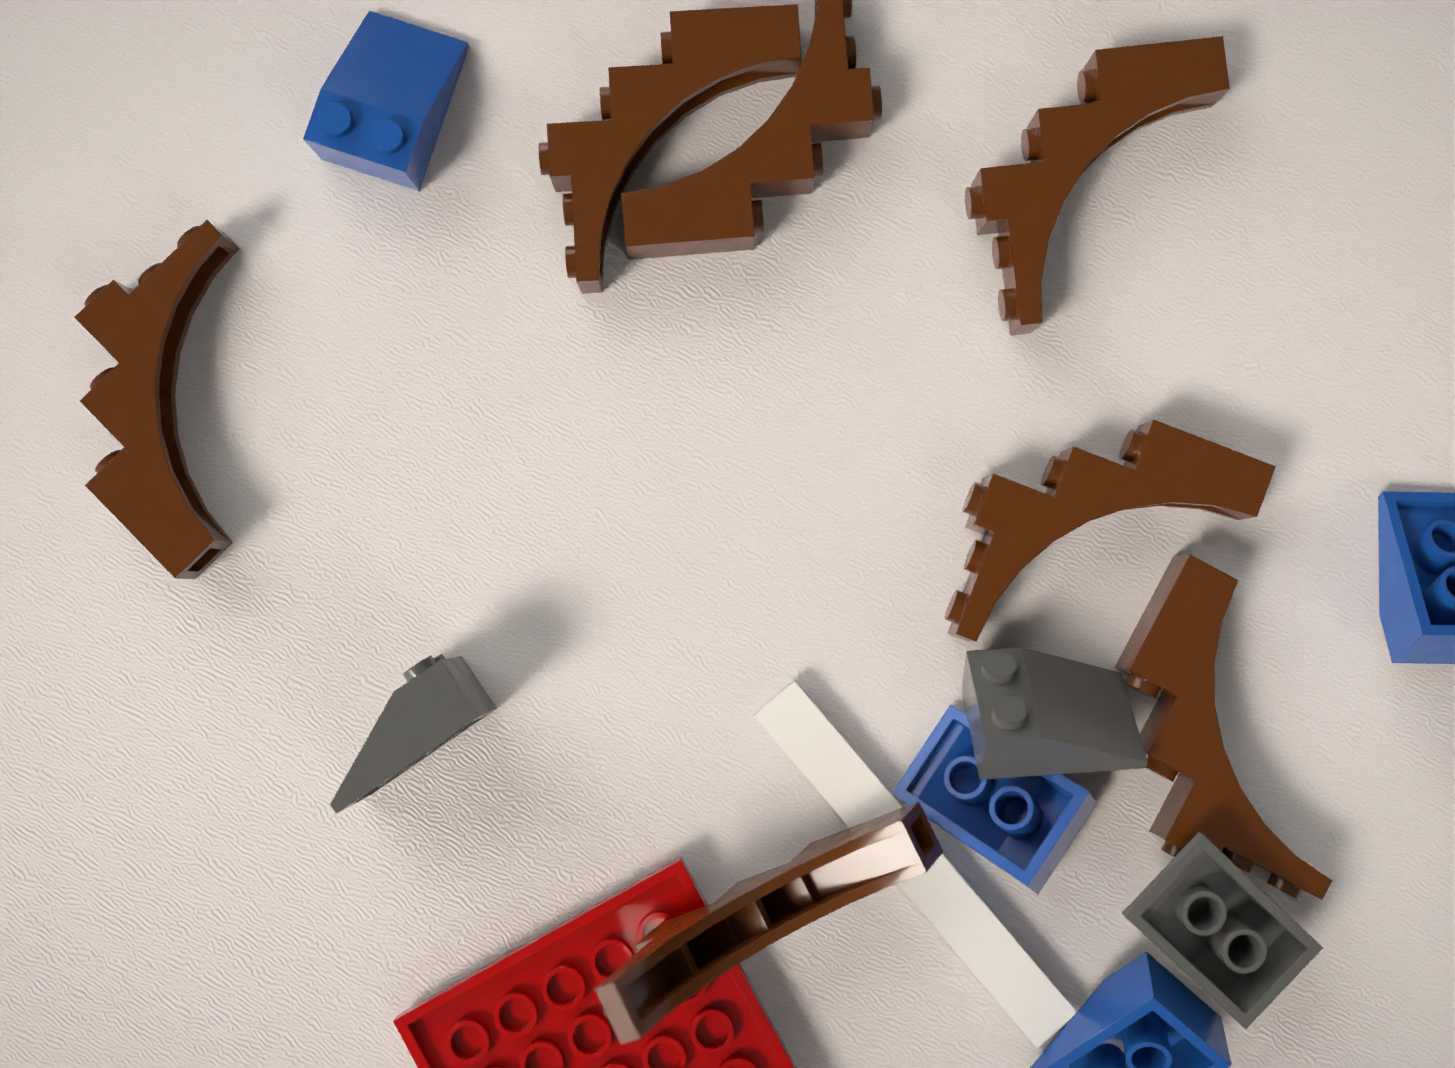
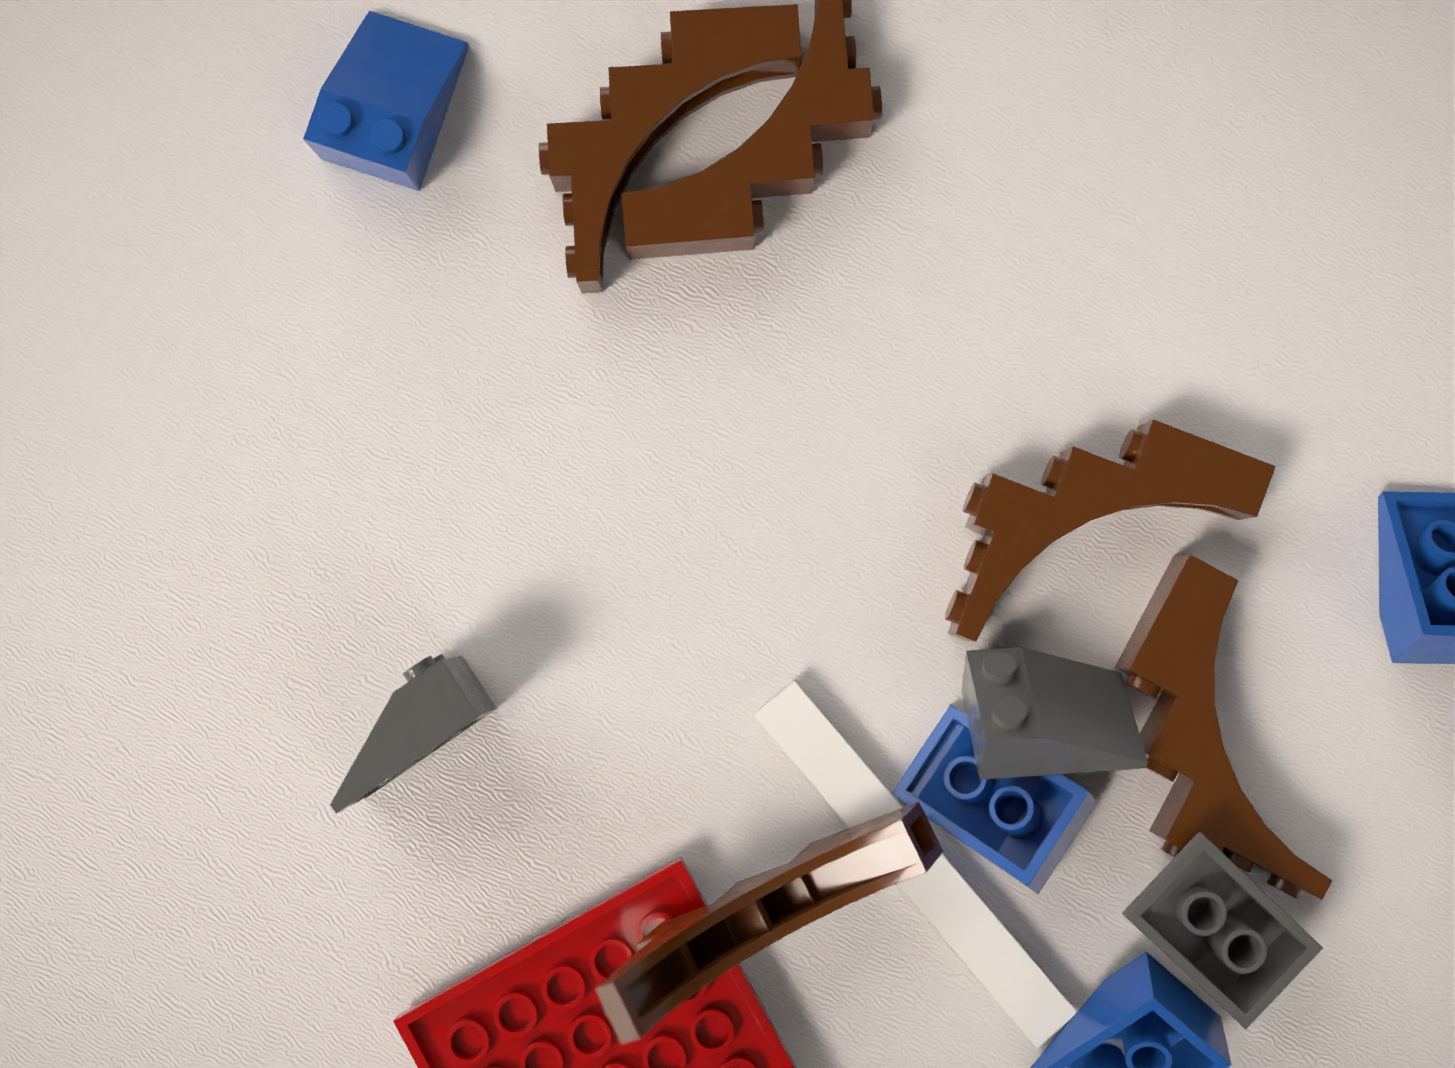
reddish brown arch [74,220,240,580] -> none
reddish brown arch [965,36,1230,336] -> none

